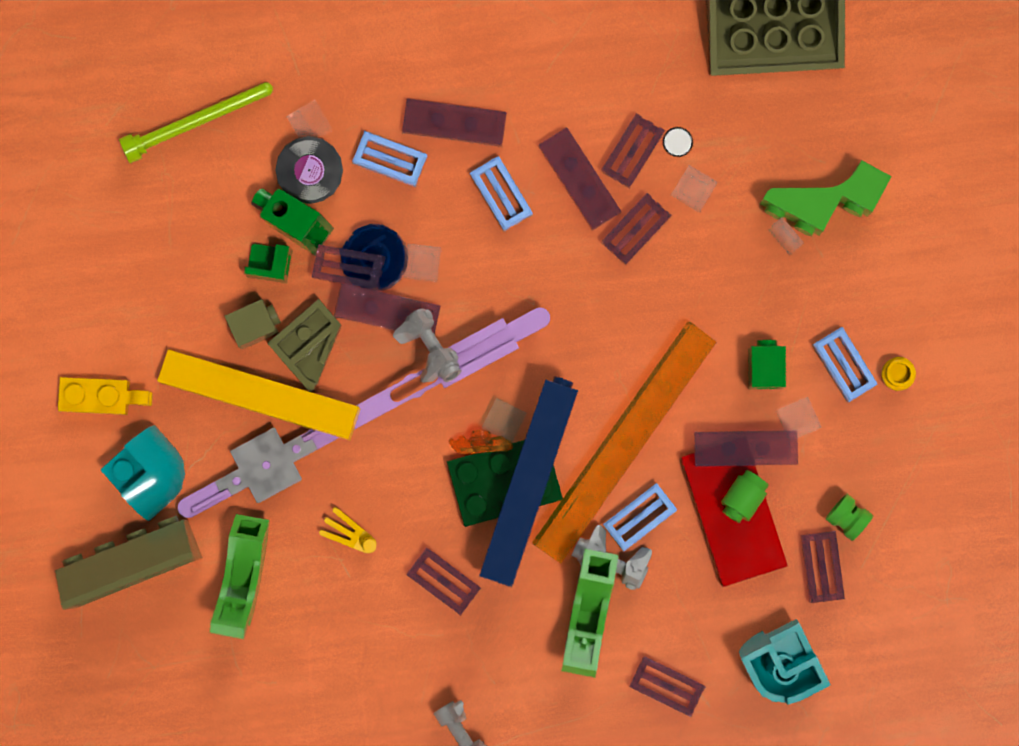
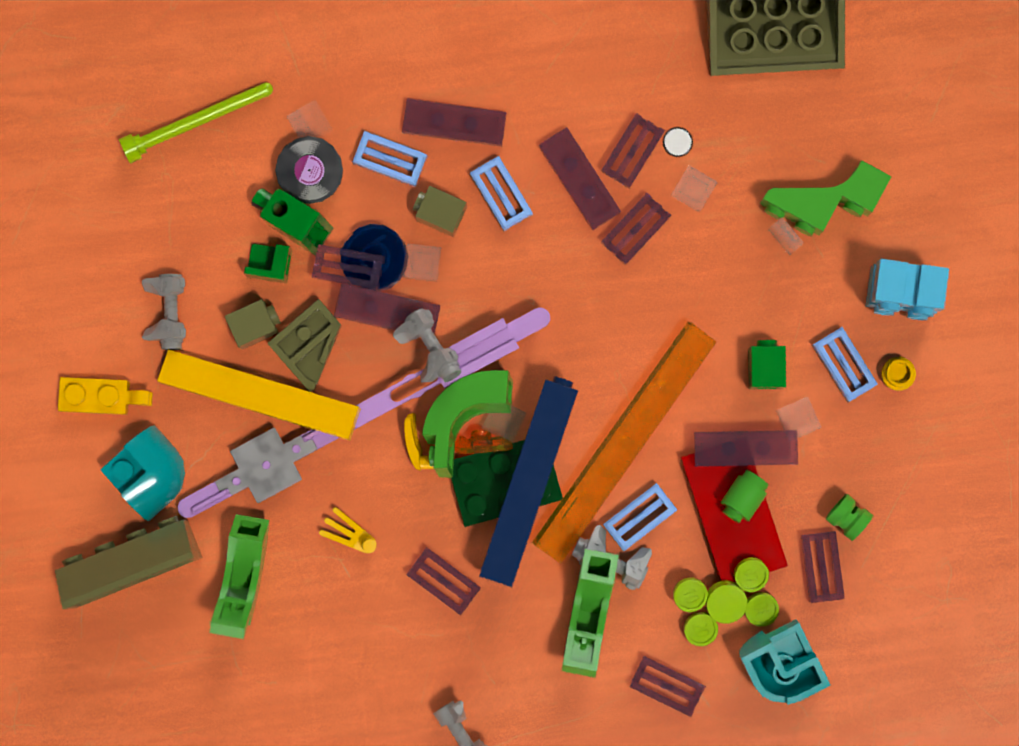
none -> light grey piece [142,274,186,350]
none -> yellow piece [404,413,434,471]
none -> olive brick [413,186,467,237]
none -> bright green arch [422,370,513,478]
none -> lime piece [673,557,779,646]
none -> medium azure brick [865,259,949,320]

